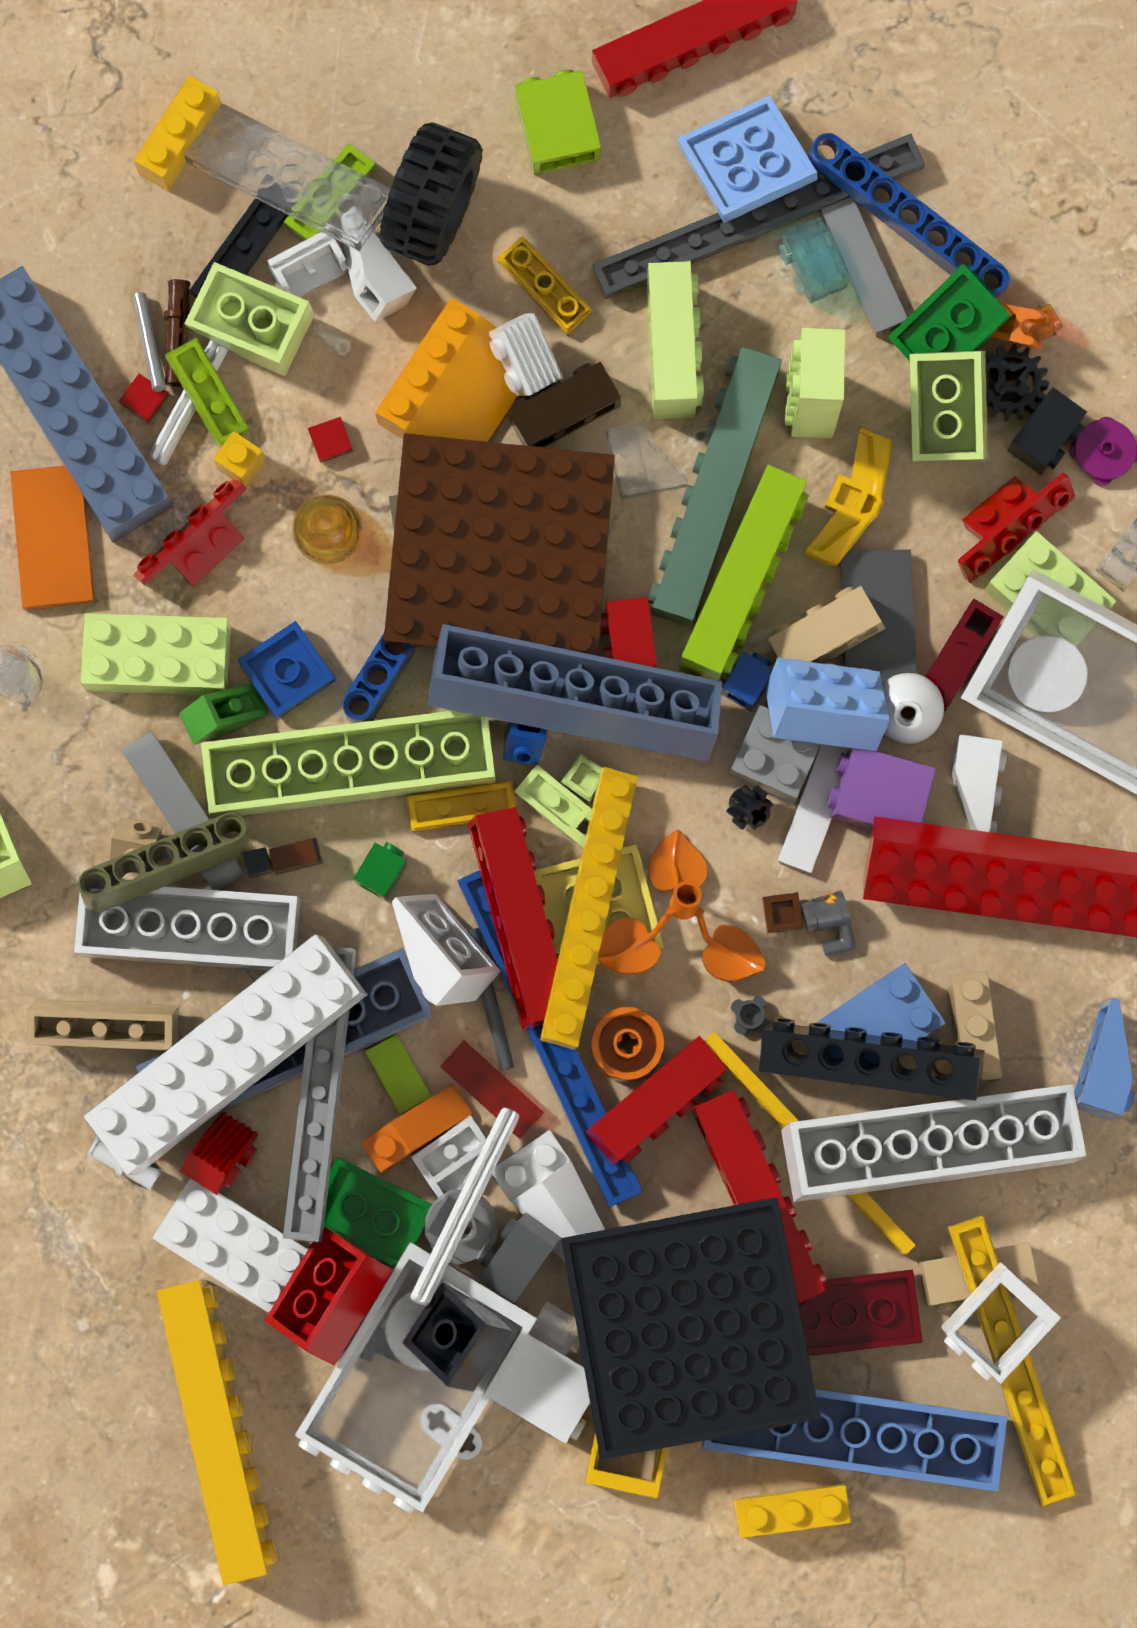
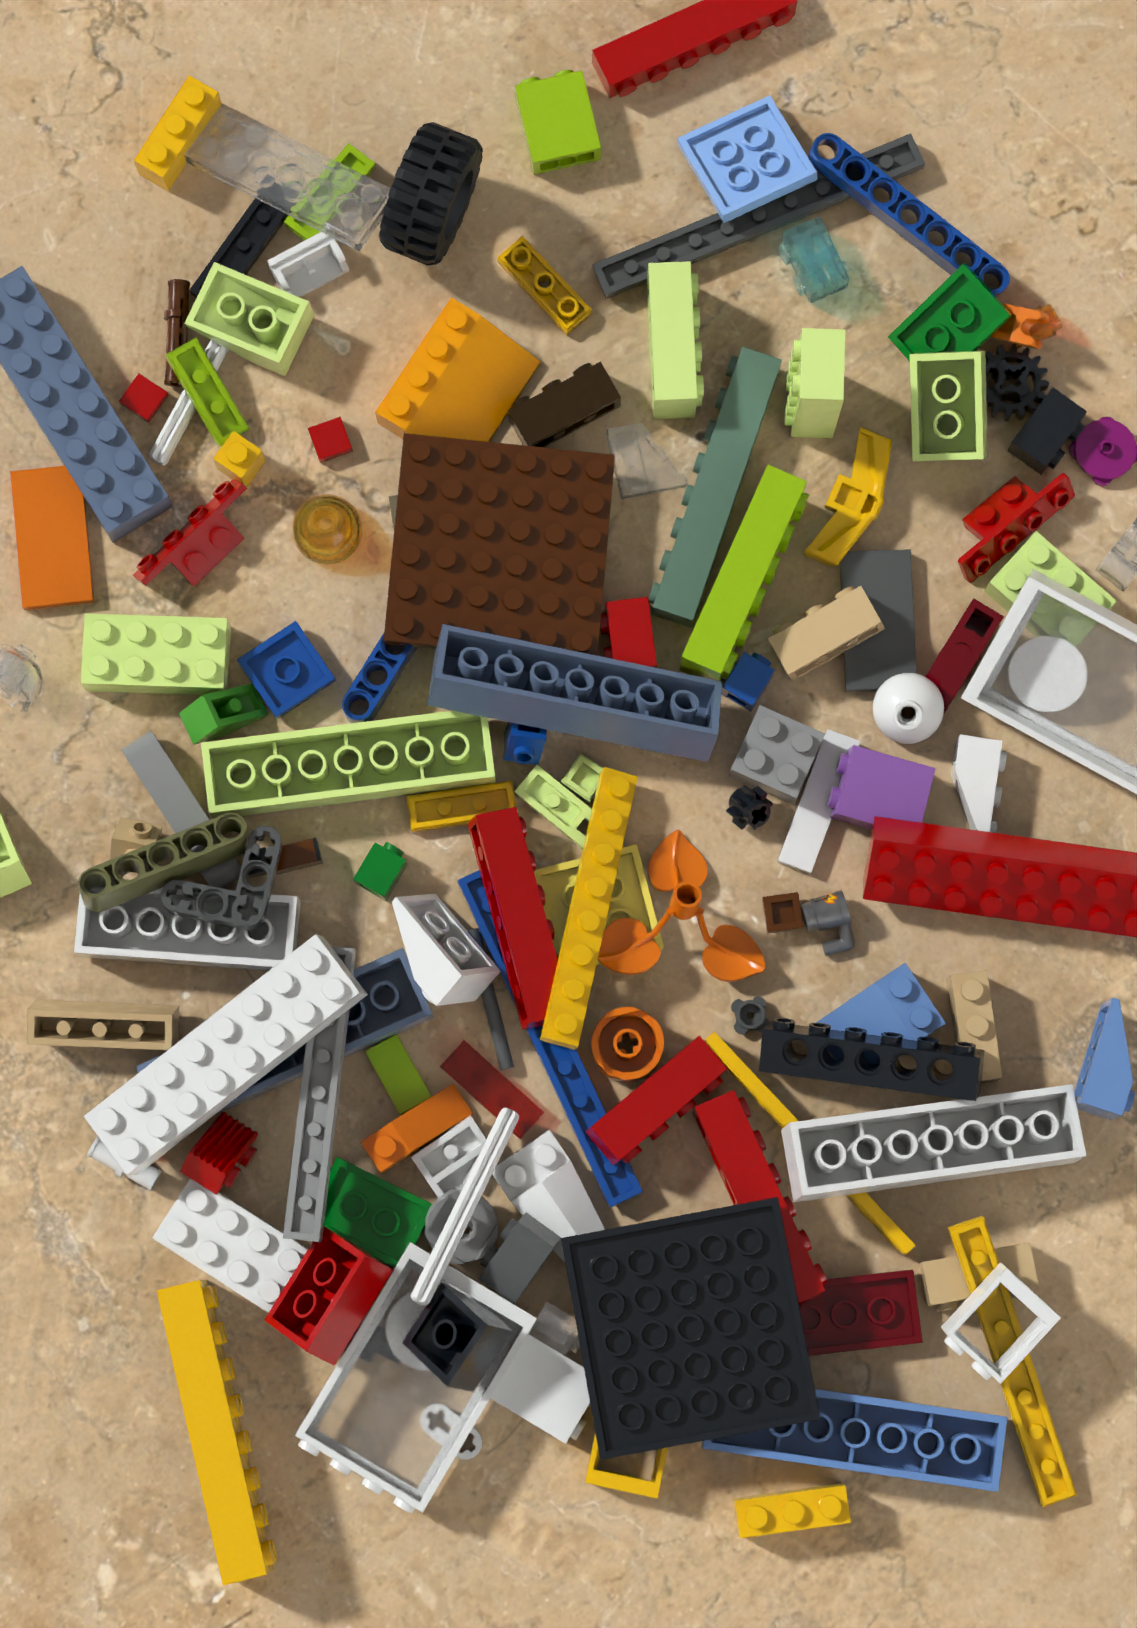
light grey bar [133,292,166,392] -> none
white slope [340,208,417,322] -> none
white brick [489,313,563,396] -> none
light blue brick [765,657,890,751] -> none
light grey tile [820,197,907,336] -> none
none -> dark grey beam [161,826,282,930]

